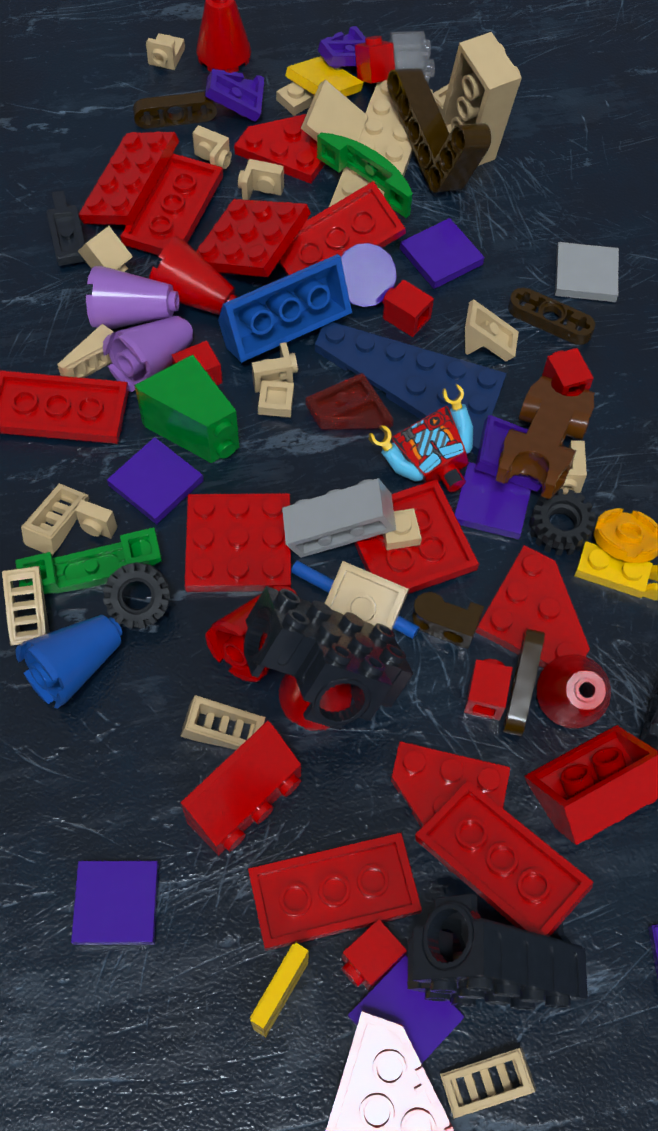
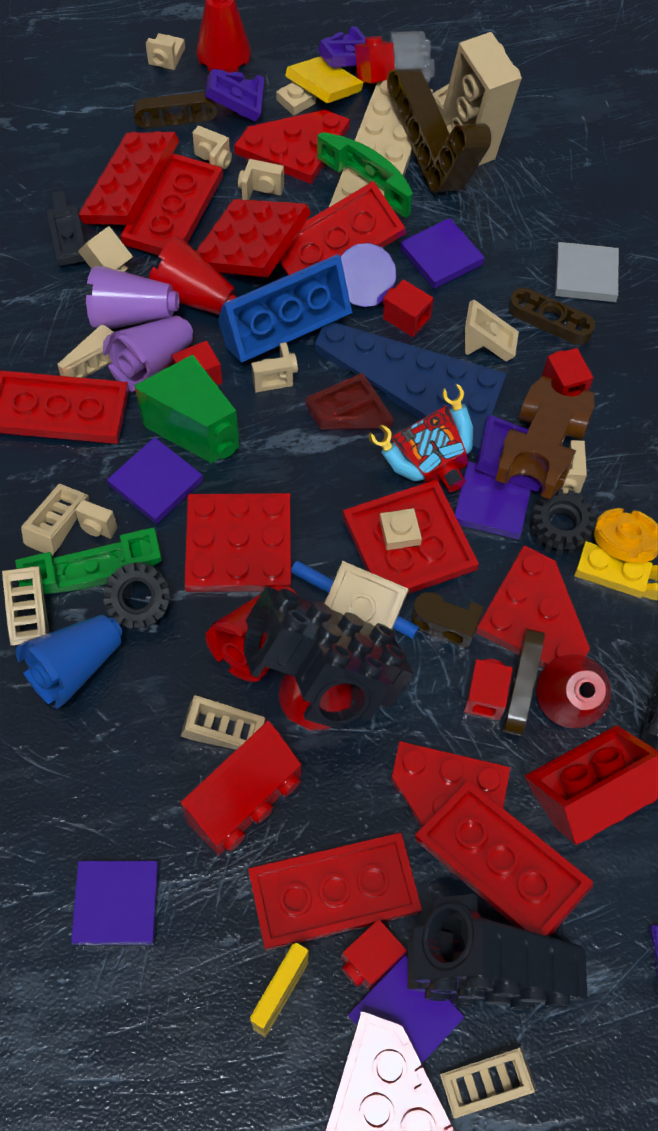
tan plate [258,380,294,417] -> none
light grey brick [282,478,396,558] -> none
tan tile [301,79,368,141] -> none

